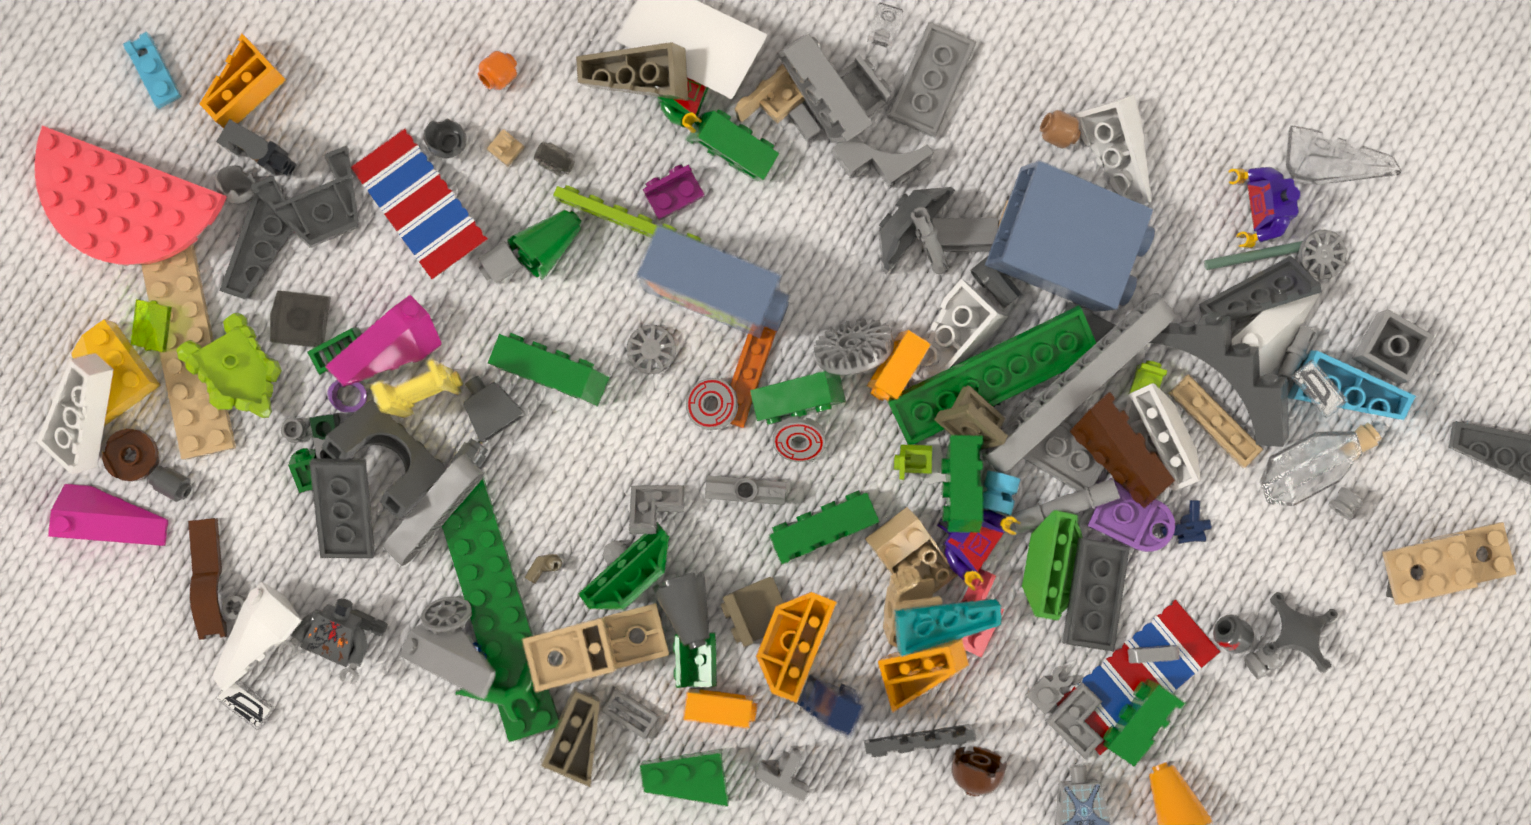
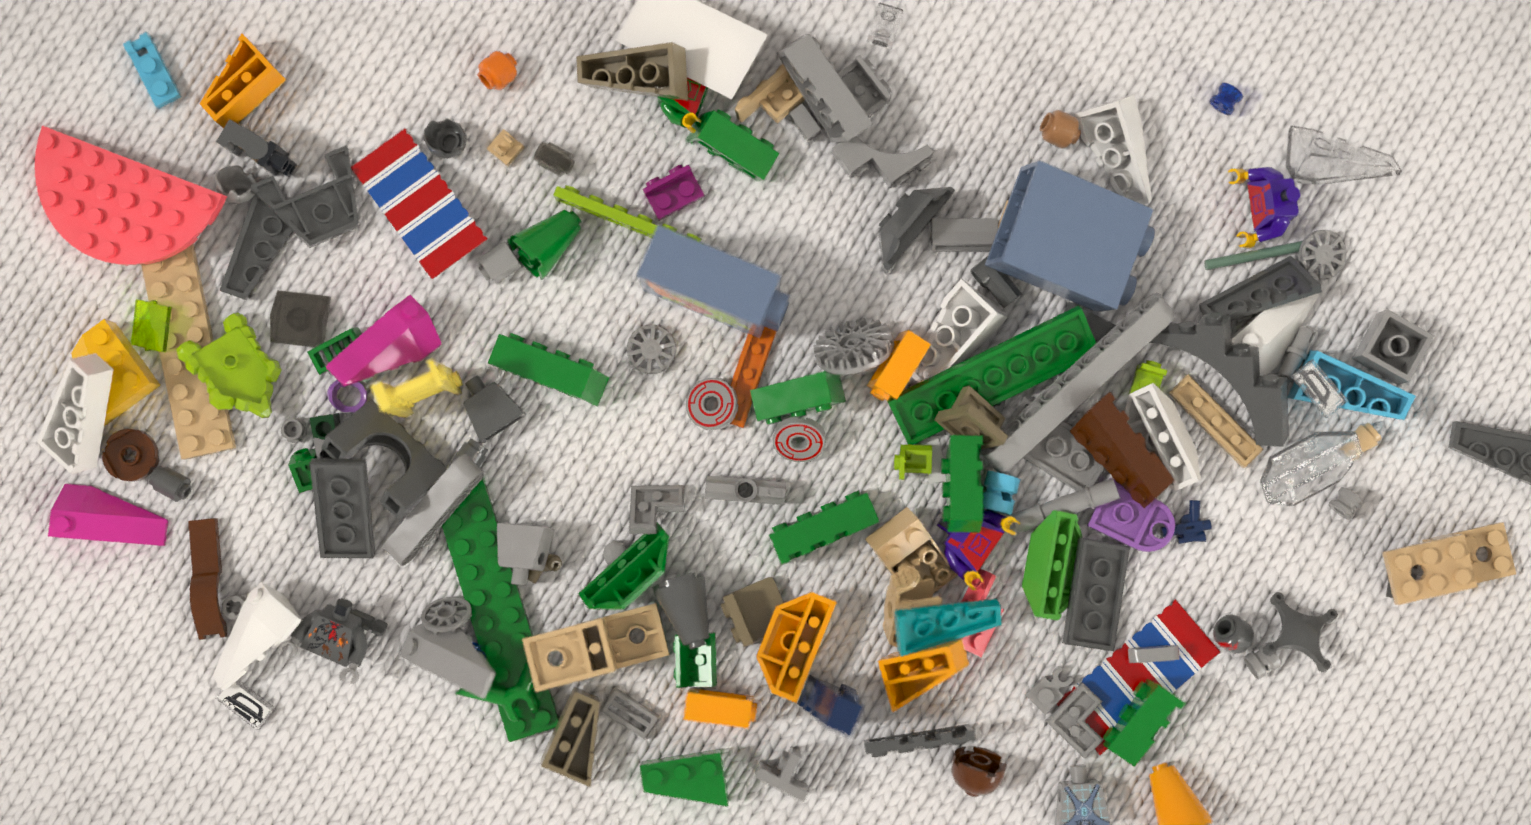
light grey tile [887,22,976,138] -> none
light grey pin [911,207,949,274] -> none
none -> light grey torso [497,523,555,586]
none -> clear blue wheel [1209,83,1243,115]

